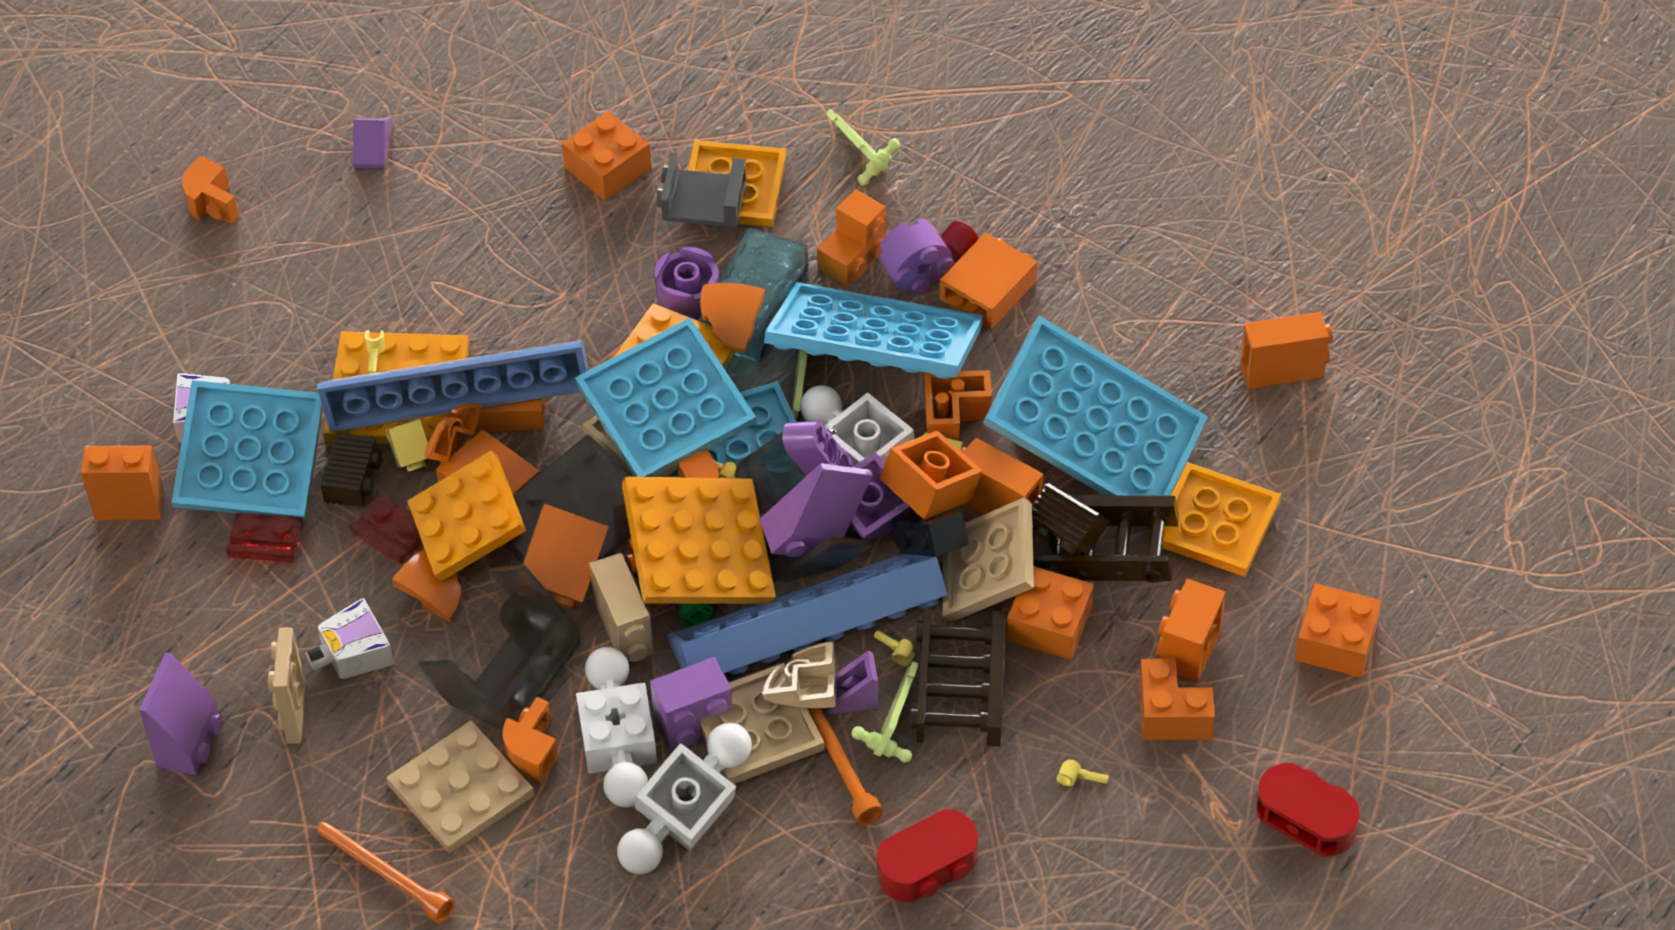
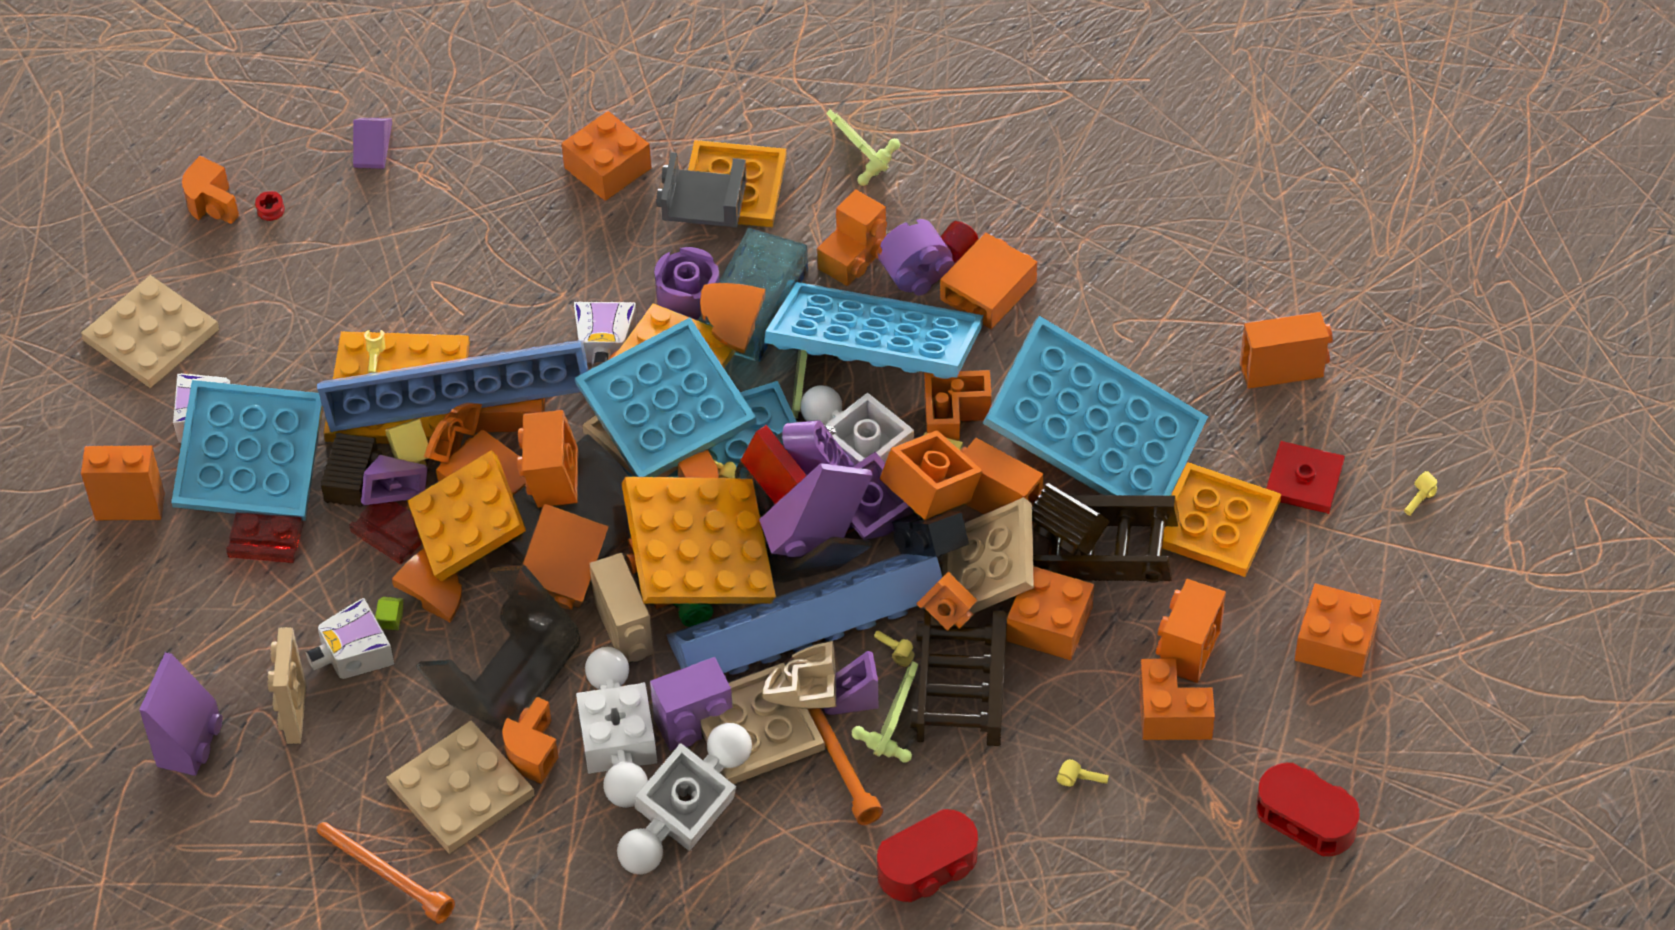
none -> tan plate [81,275,219,388]
none -> red bush [255,191,285,221]
none -> medium lavender slope [361,455,427,505]
none -> lime piece [375,597,403,630]
none -> orange brick [517,410,578,508]
none -> torso [574,302,637,368]
none -> red tile [740,425,807,504]
none -> orange brick [916,571,977,631]
none -> red plate [1266,441,1345,514]
none -> light yellow hand [1404,472,1437,516]

